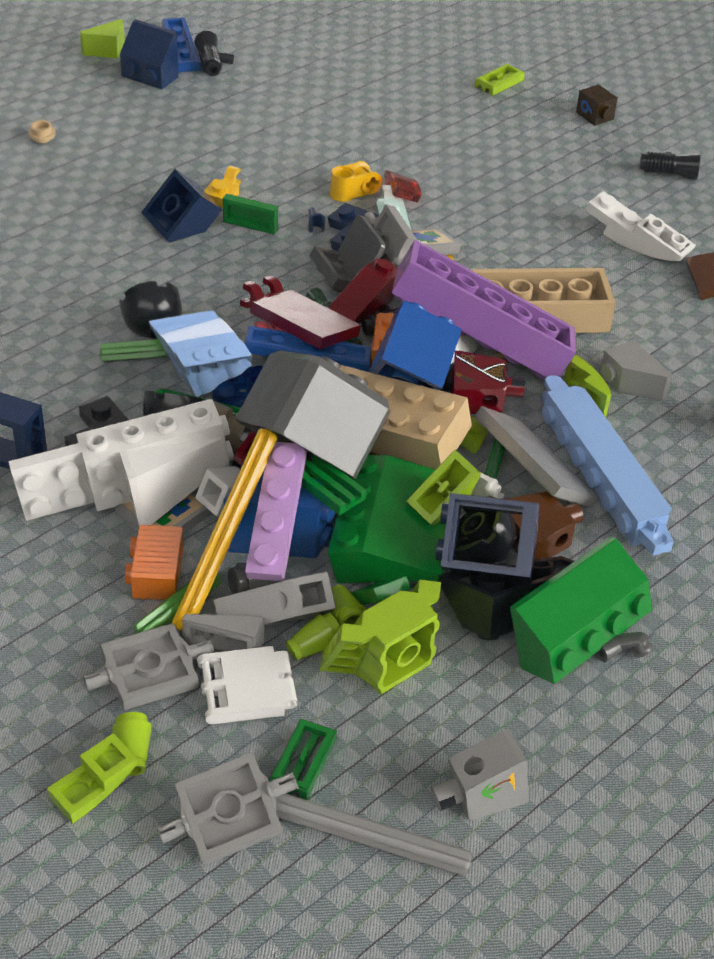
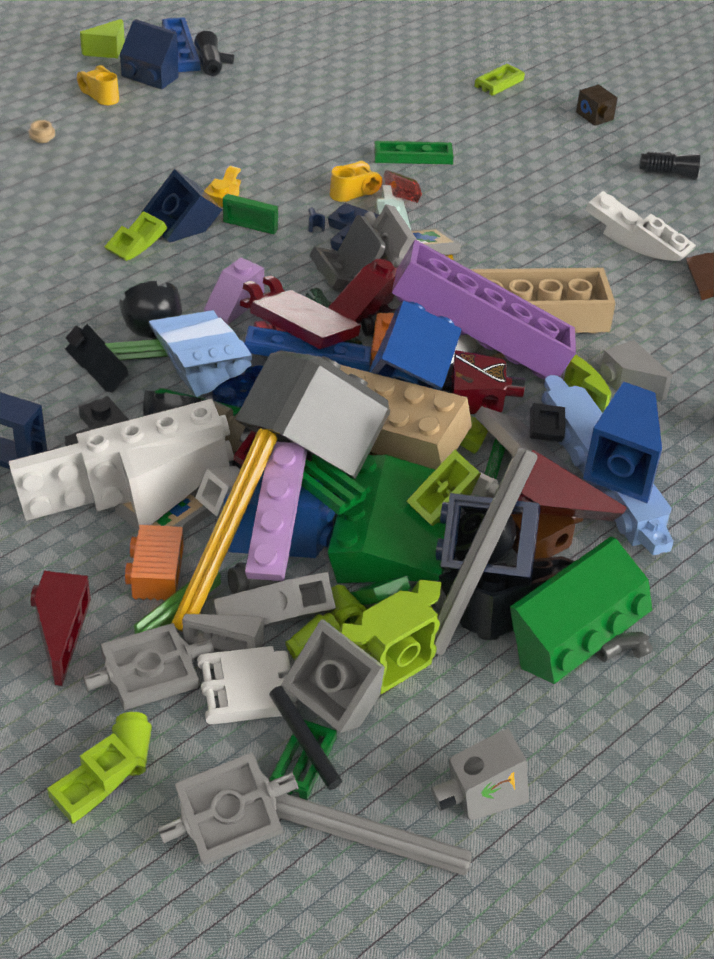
none -> dark red slope [30,570,91,686]
none -> black piece [65,324,129,393]
none -> yellow piece [77,65,119,105]
none -> lime slope [104,211,167,261]
none -> lavender slope [204,257,264,325]
none -> black bar [269,686,342,790]
none -> light grey slope [281,620,385,733]
none -> green tile [374,141,454,165]
none -> light grey axle [434,447,537,655]
none -> dark red slope [517,450,627,521]
none -> black plate [530,403,565,442]
none -> blue slope [583,381,662,503]

